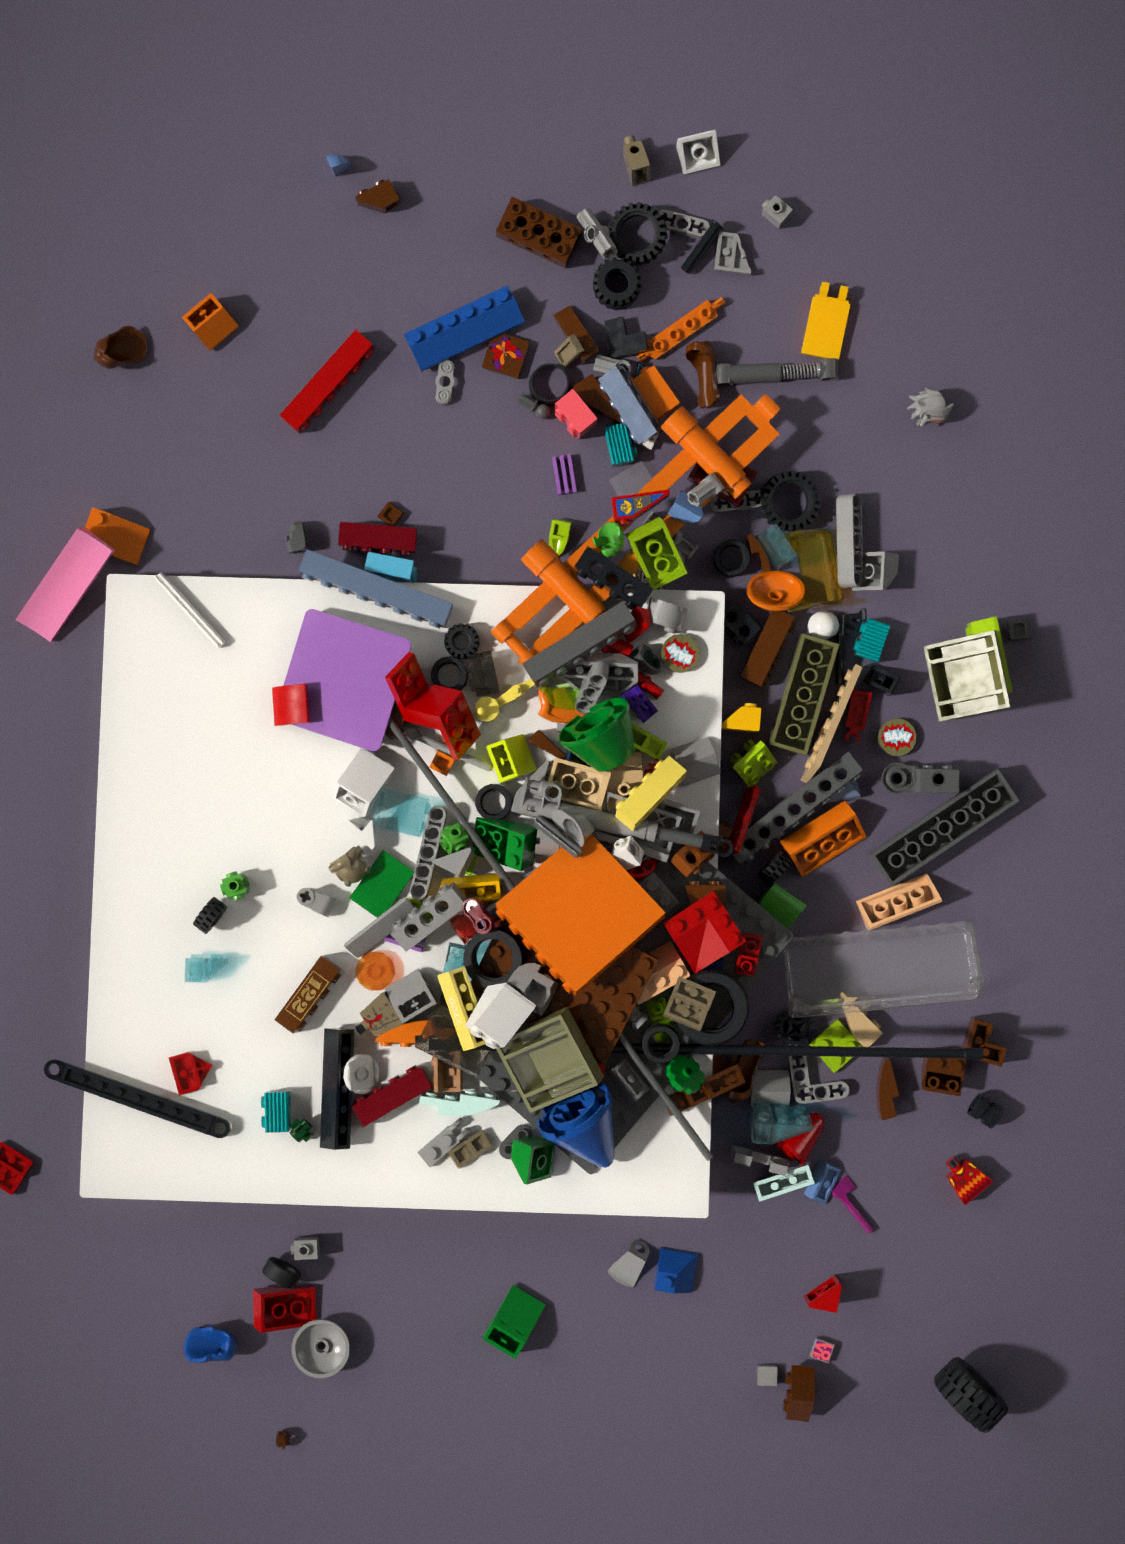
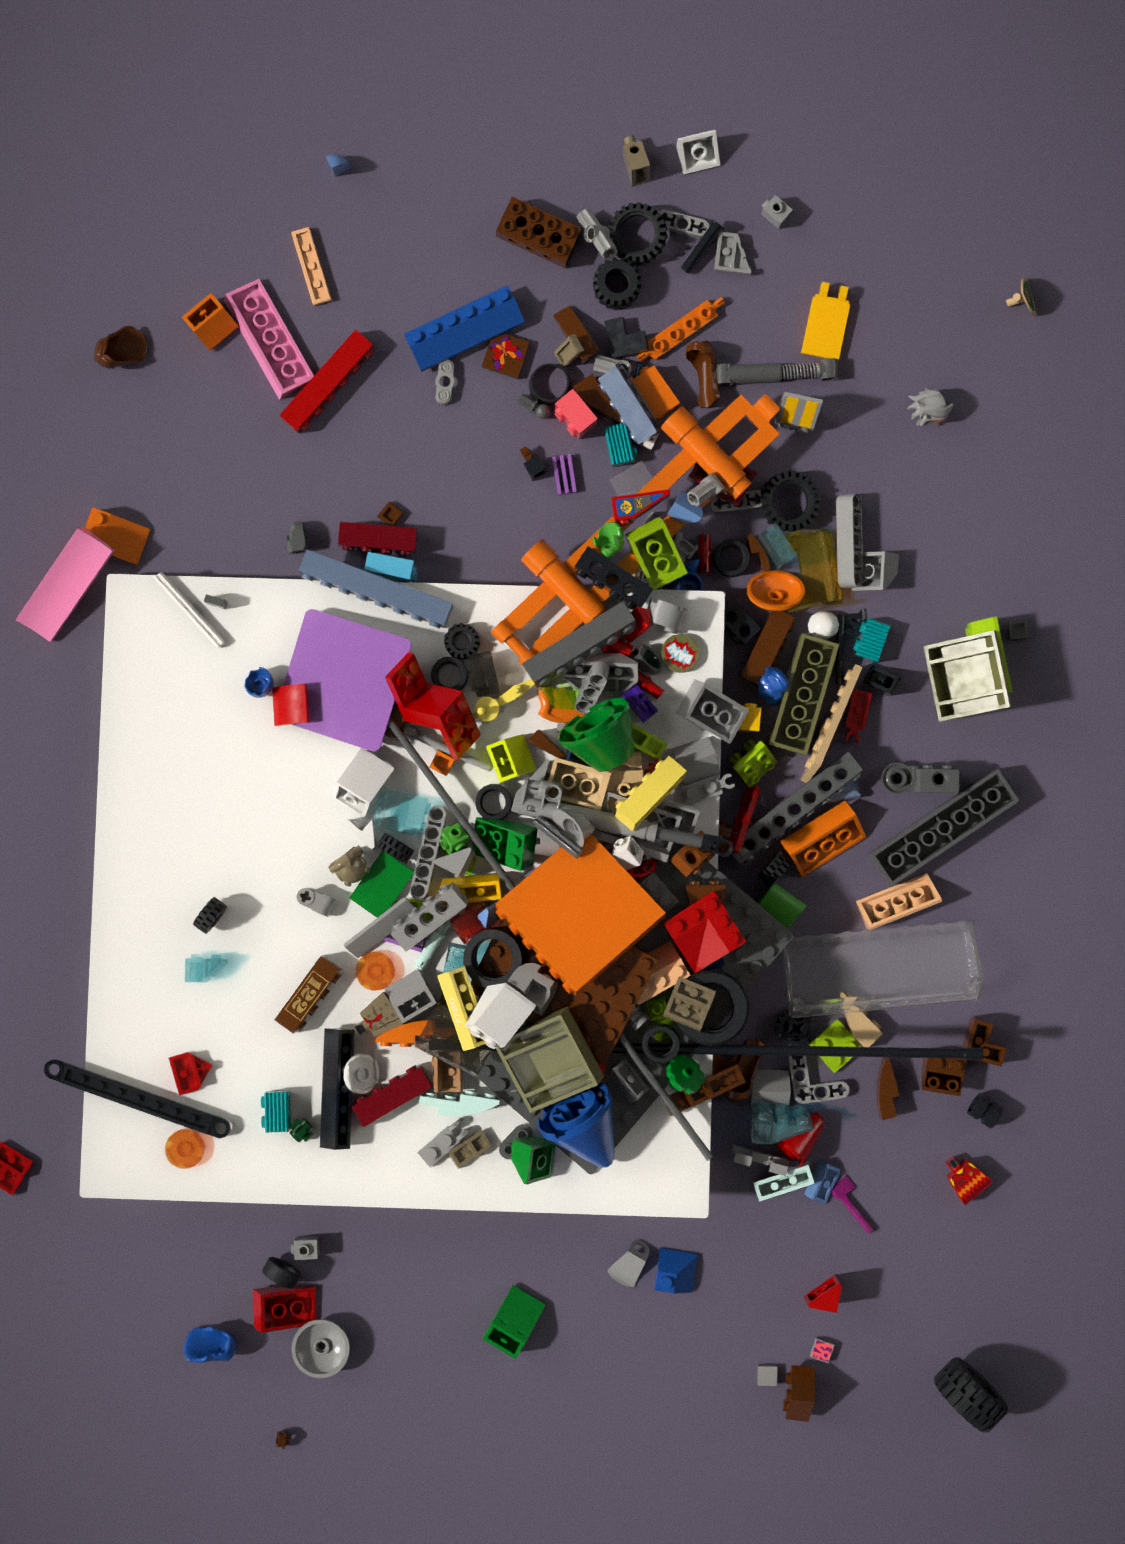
bright green brick [220,871,250,901] -> none
reddish brown slope [355,179,401,213] -> none
dark red piece [462,897,495,934] -> none
lime plate [549,518,572,555] -> none
red slope [735,932,763,977] -> none
tile [878,718,916,756] -> none
none -> clear orange tile [165,1129,205,1169]
none -> dark grey tile [204,594,228,609]
none -> bright pink arch [224,279,314,400]
none -> blue hair [244,667,274,698]
none -> light nougat tile [291,227,332,306]
none -> black tyre [377,833,414,864]
none -> light aqua pin [414,918,453,971]
none -> black piece [520,446,547,481]
none -> blue hair [674,560,702,591]
none -> light grey slope [676,679,749,744]
none -> light grey plate [680,774,735,806]
none -> red pin [697,534,712,573]
none -> blue hair [758,666,790,706]
none -> slope [774,392,823,434]
none -> tan shield [1006,278,1037,316]

